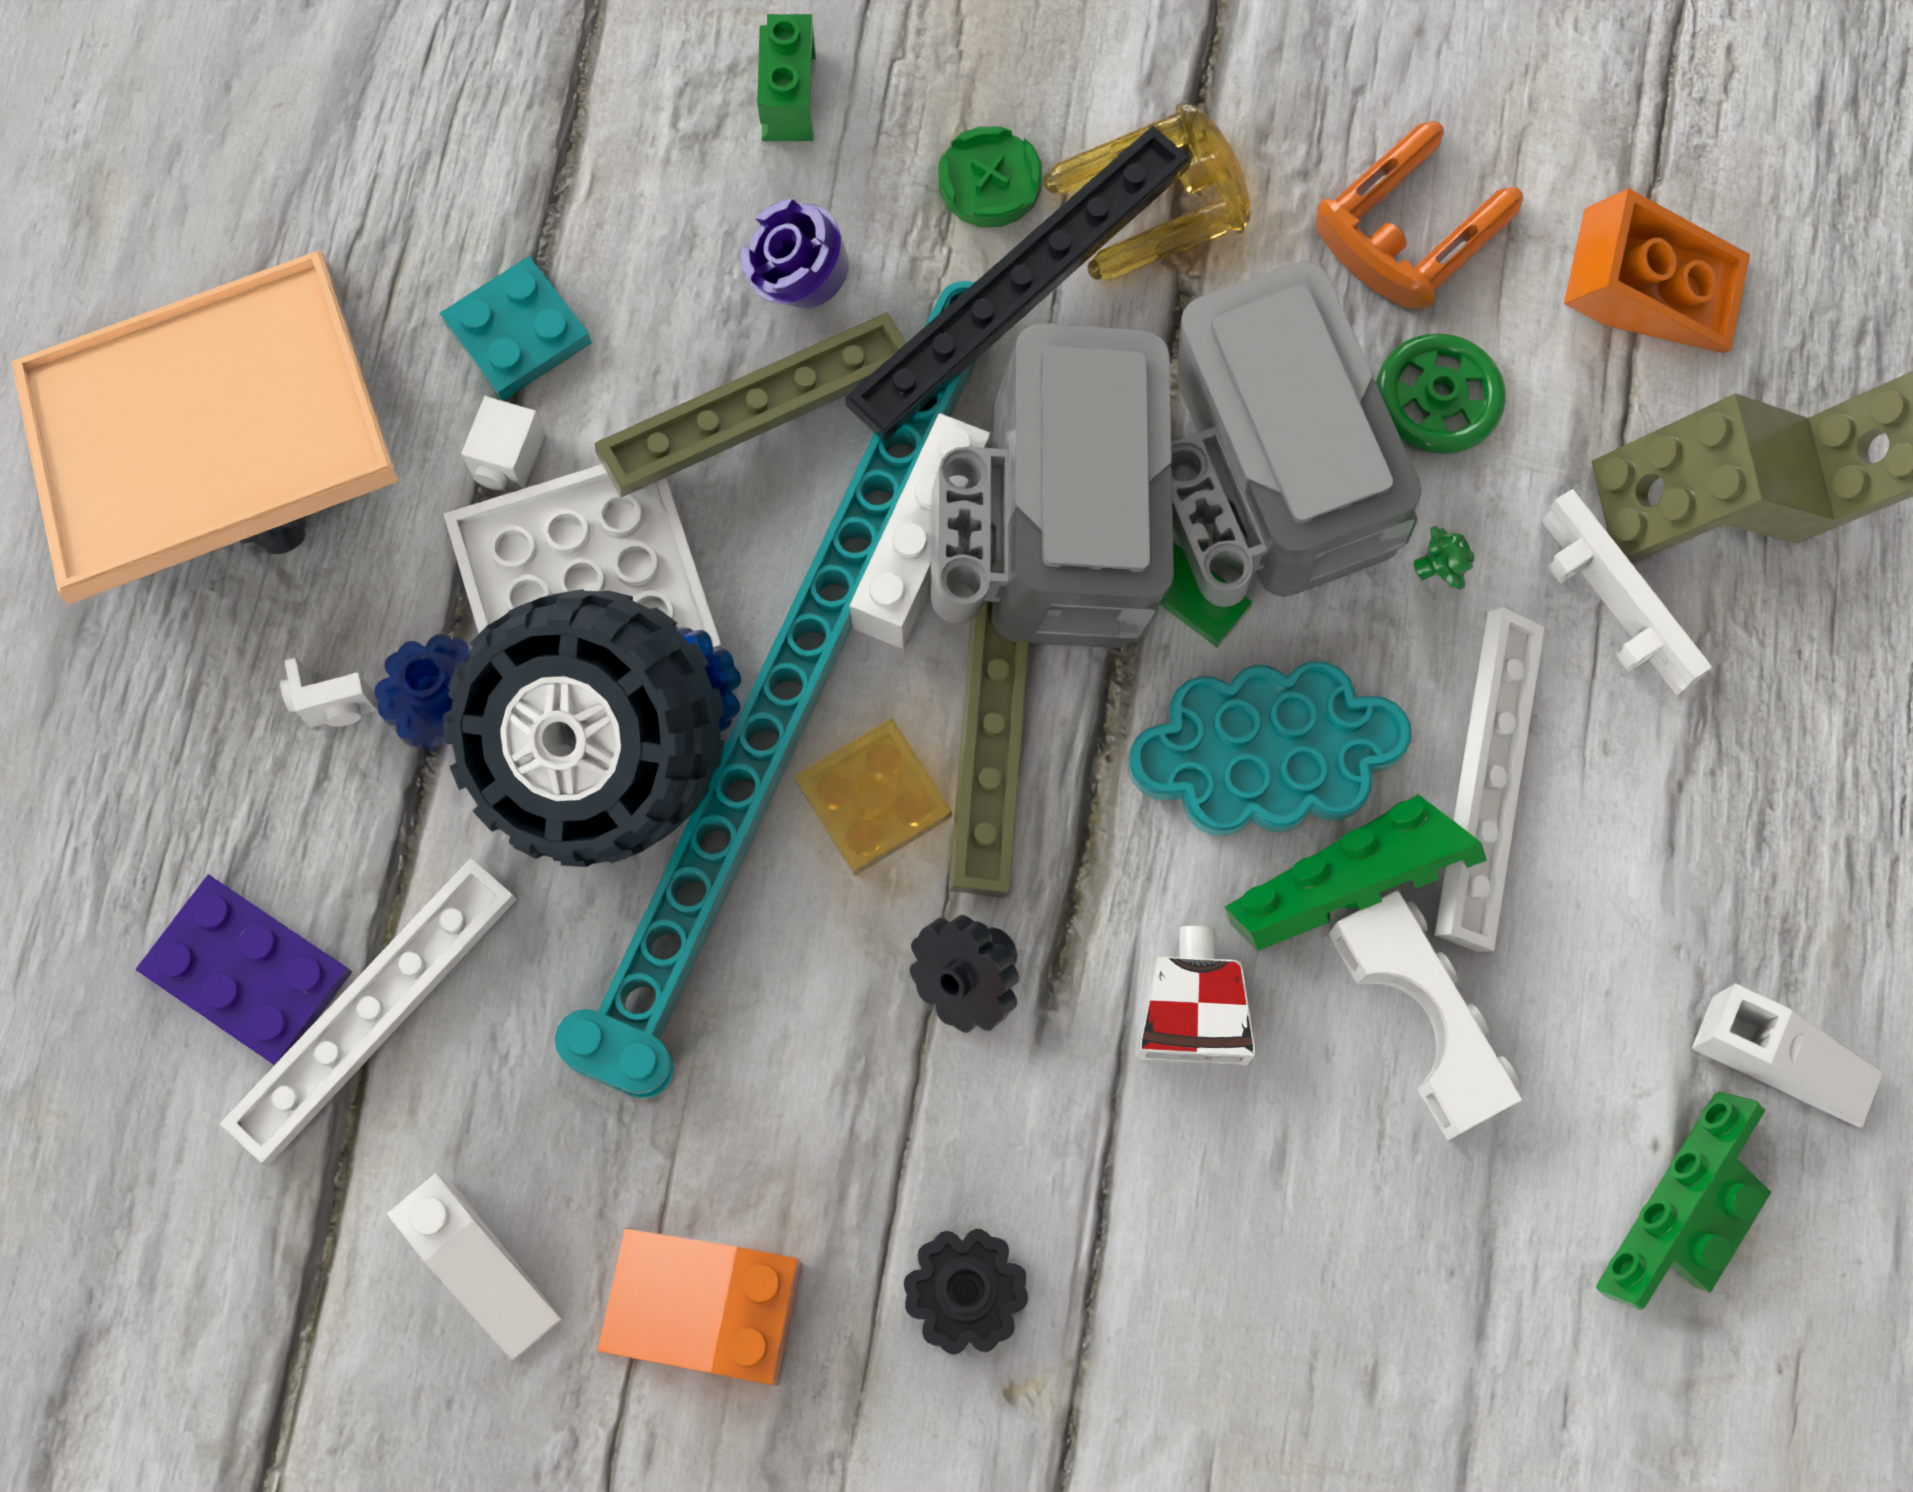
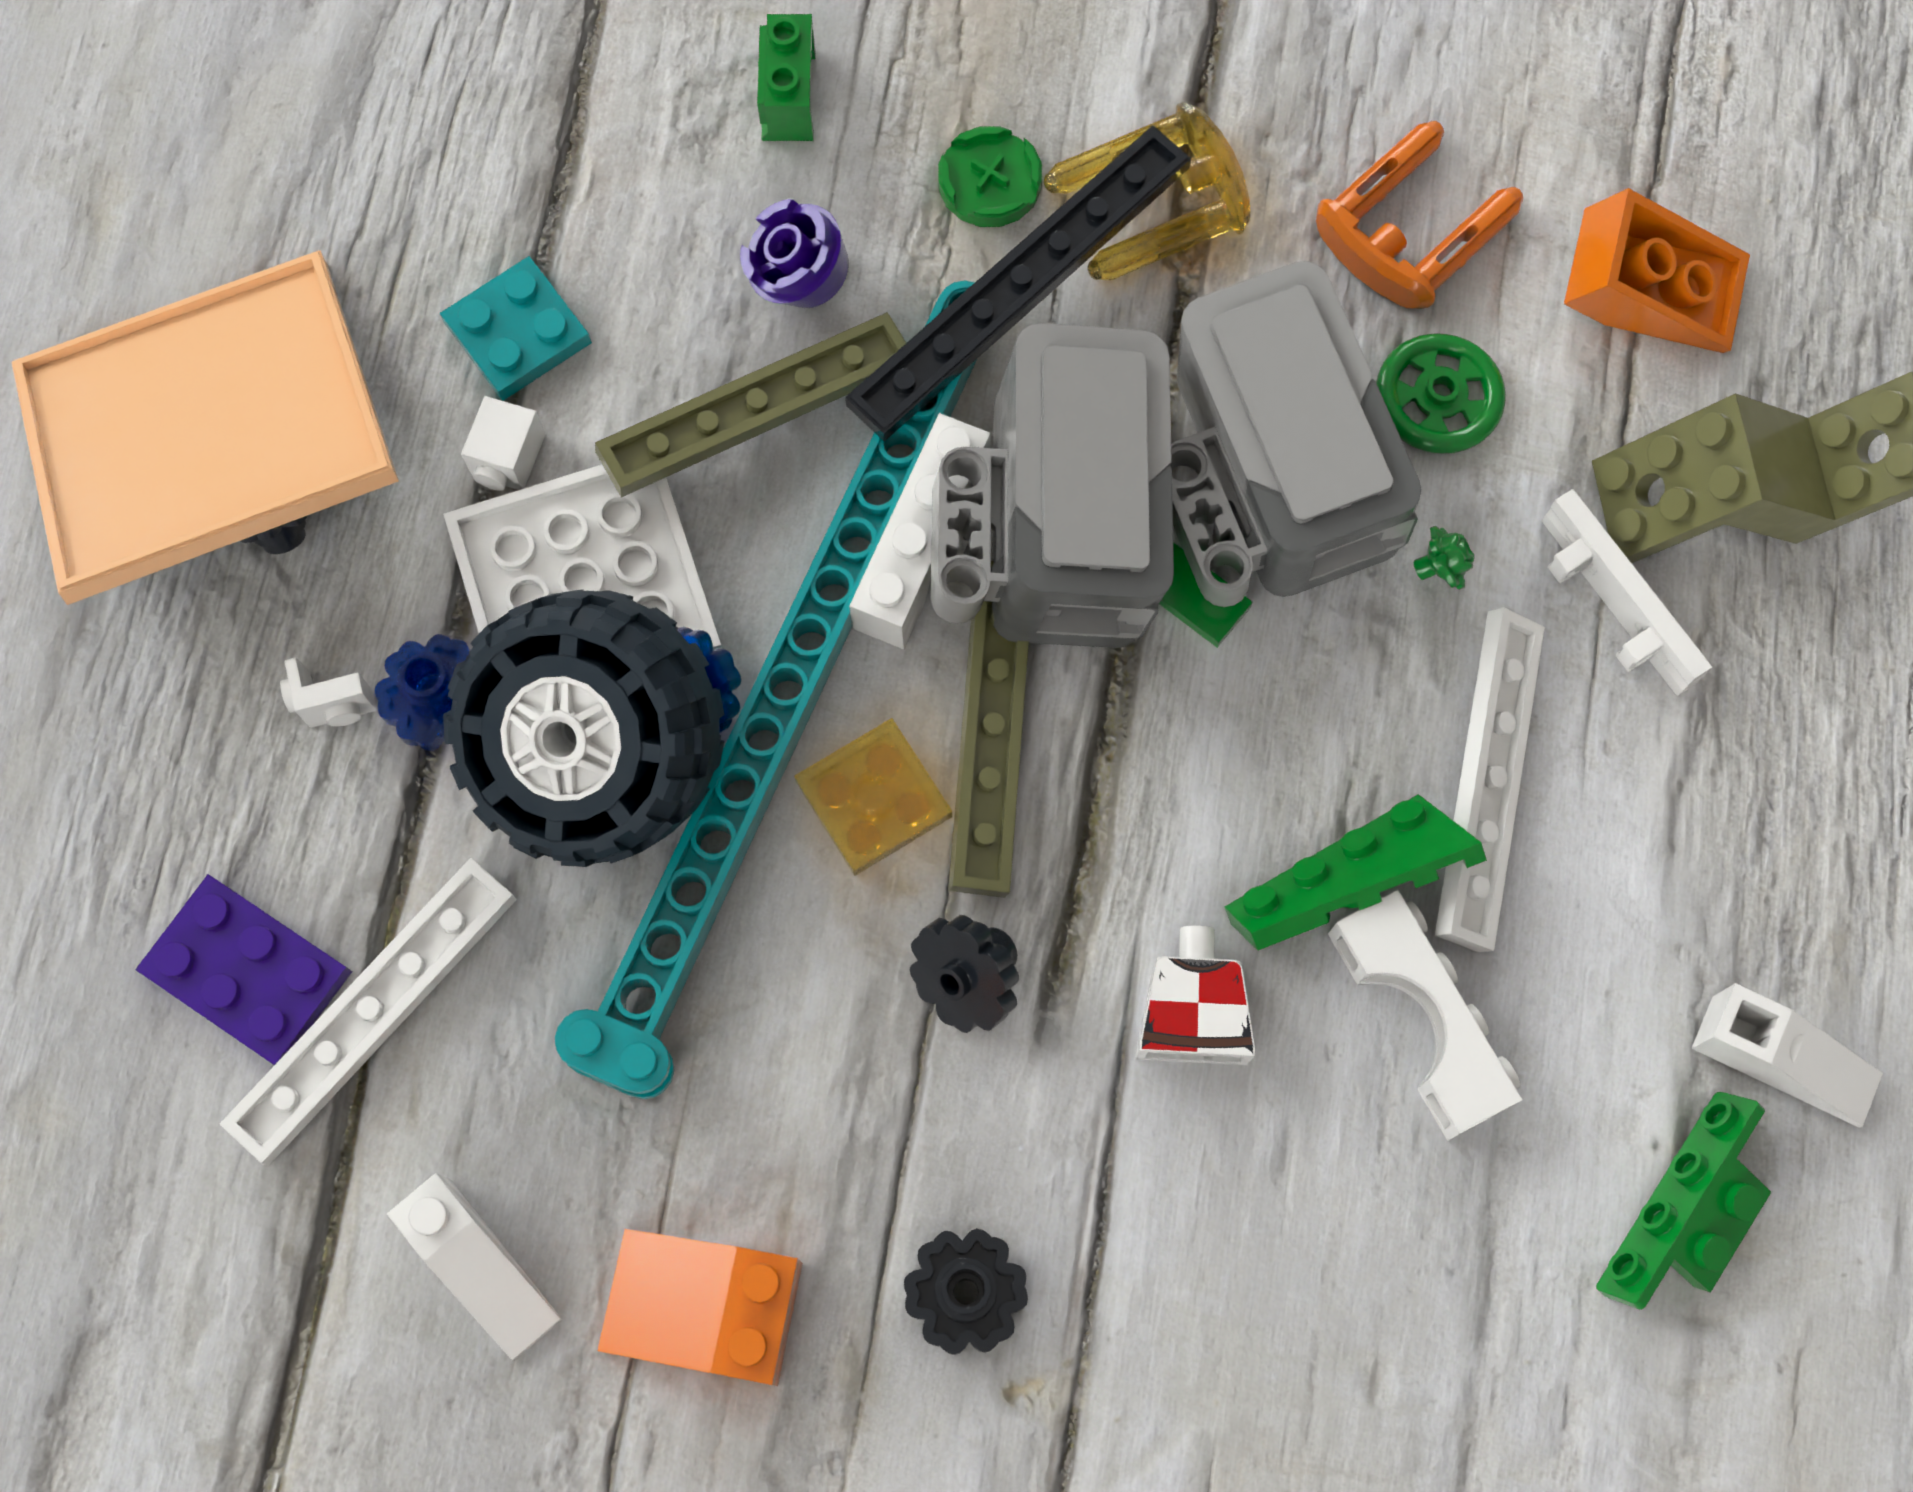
teal plate [1128,661,1411,836] -> none

